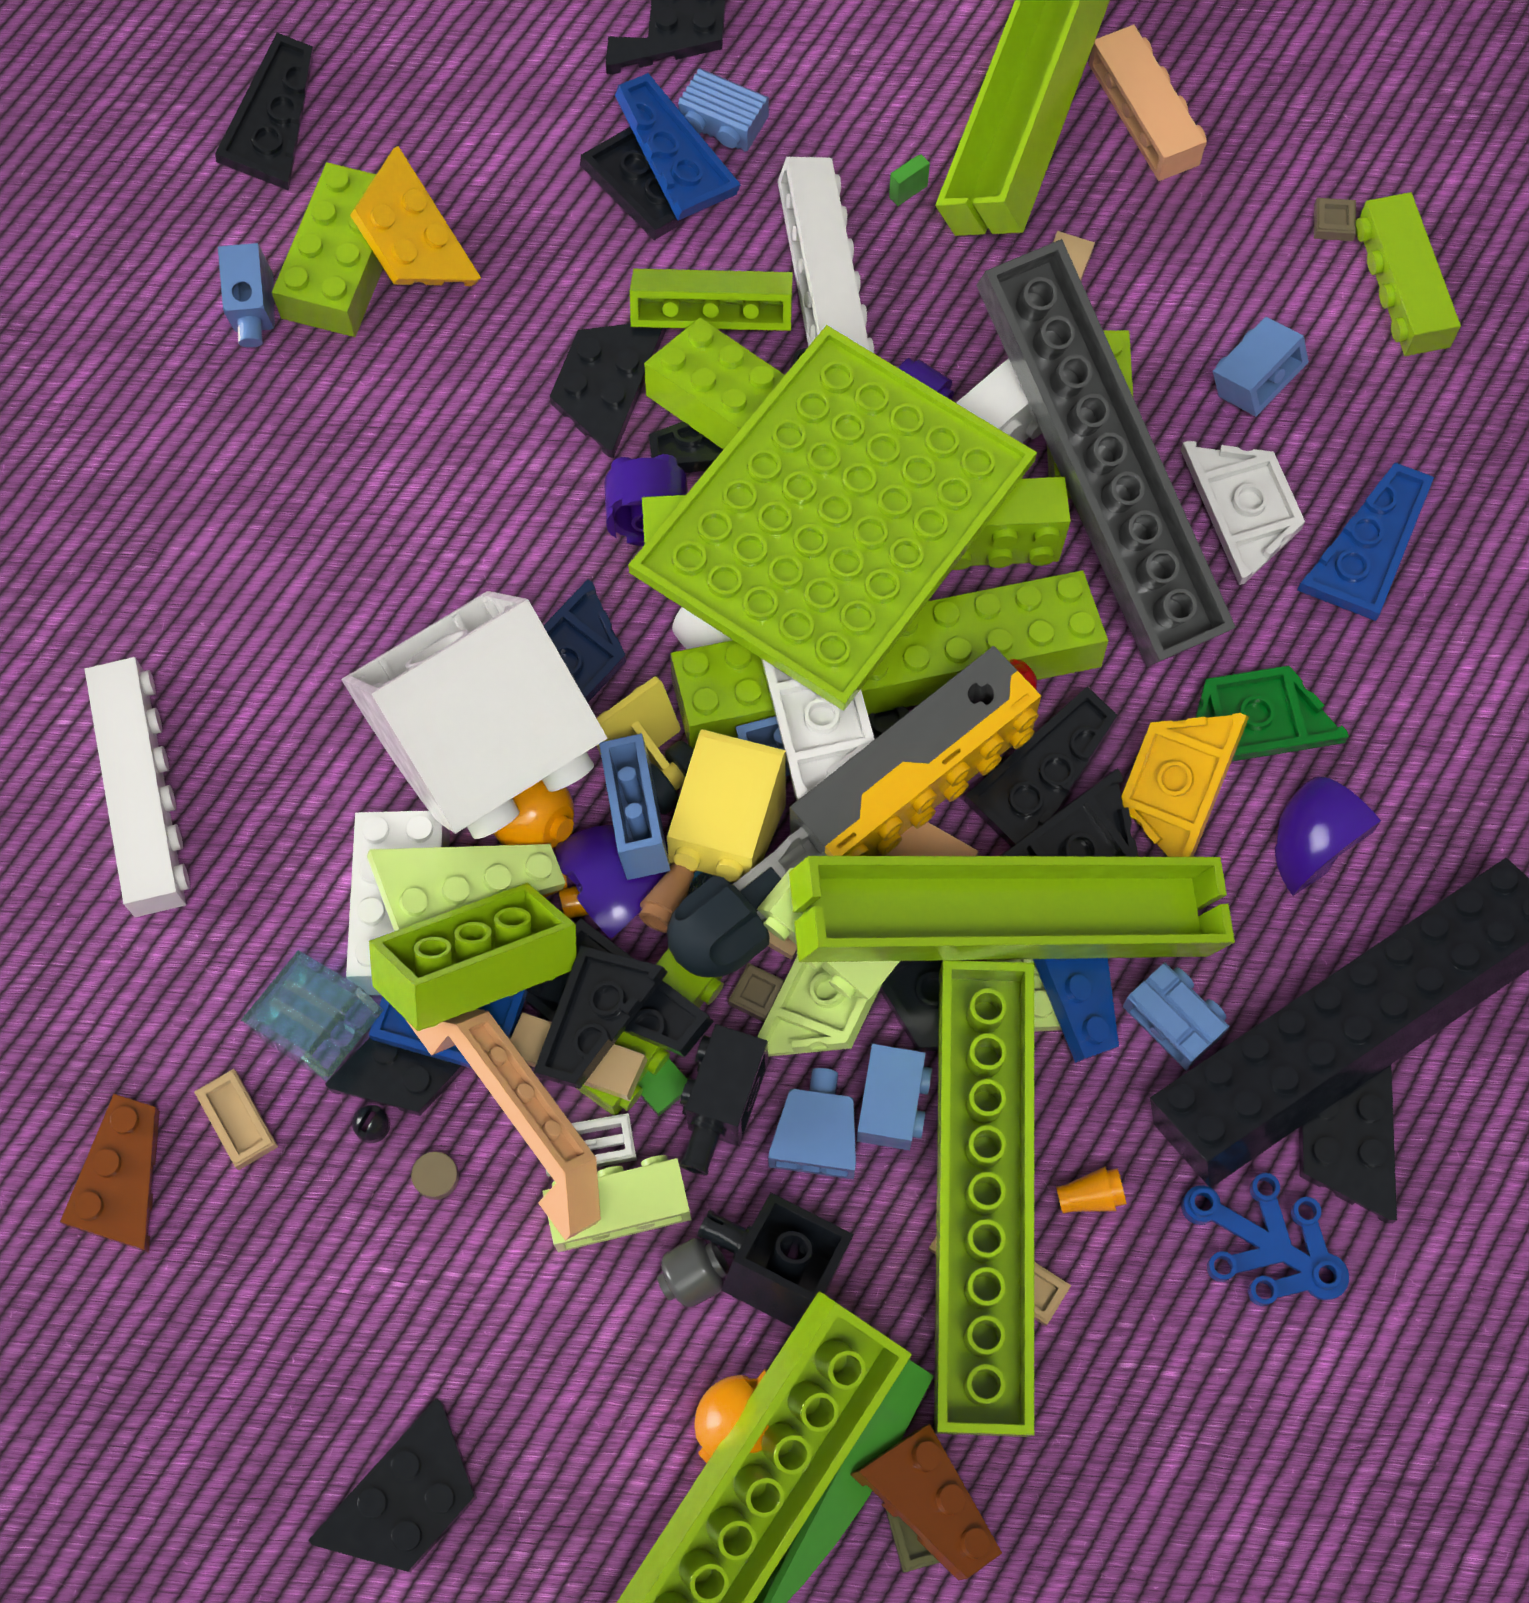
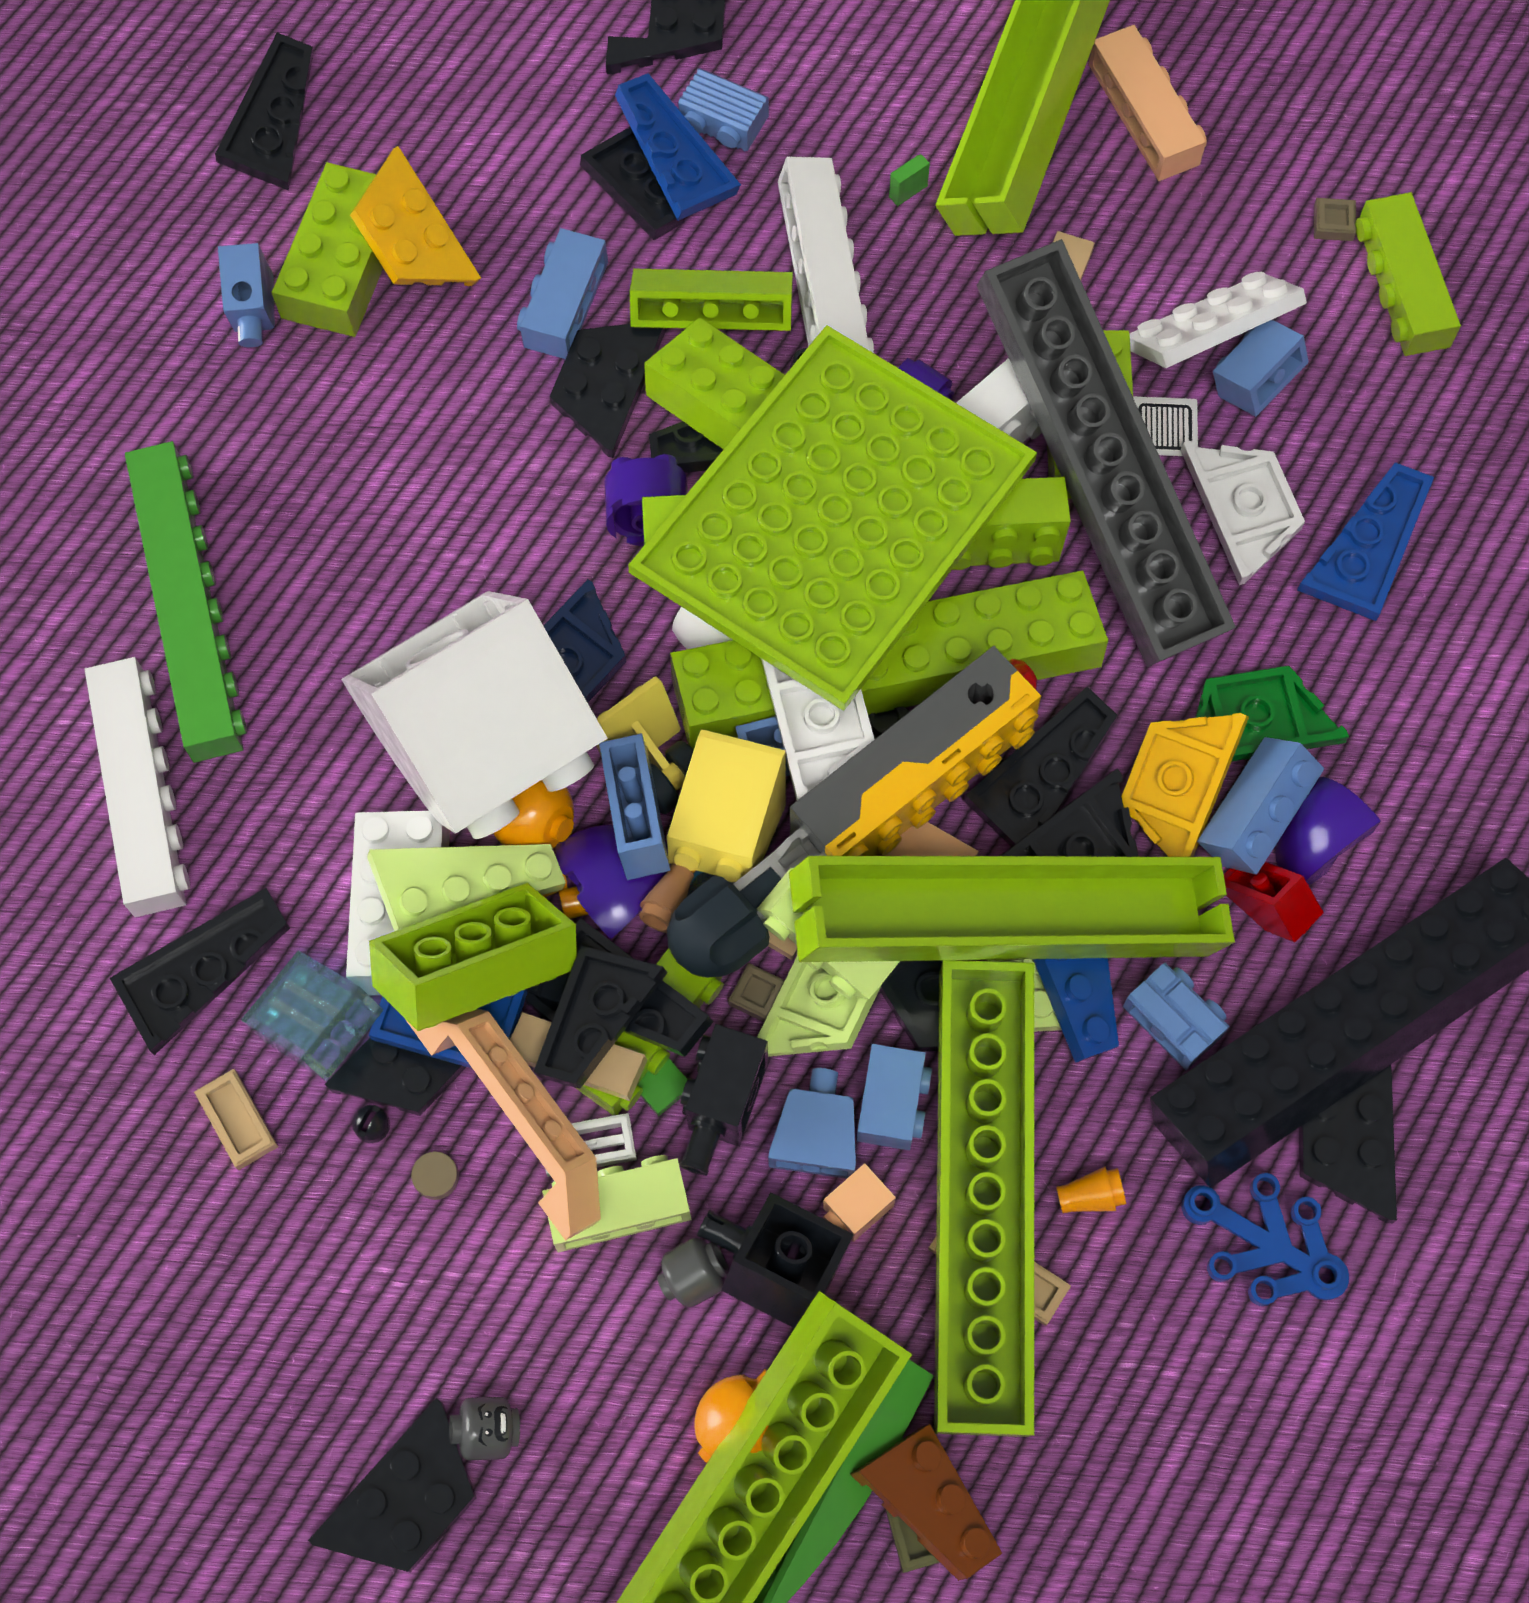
dark orange wing [60,1094,160,1253] -> none
none -> black wing [110,888,290,1055]
none -> bright green brick [125,441,247,763]
none -> dark grey head [449,1397,520,1461]
none -> medium blue brick [517,228,608,359]
none -> light nougat brick [823,1163,896,1242]
none -> white plate [1129,272,1307,368]
none -> white sticker [1133,396,1198,456]
none -> medium blue brick [1197,737,1324,875]
none -> red slope [1224,862,1324,943]

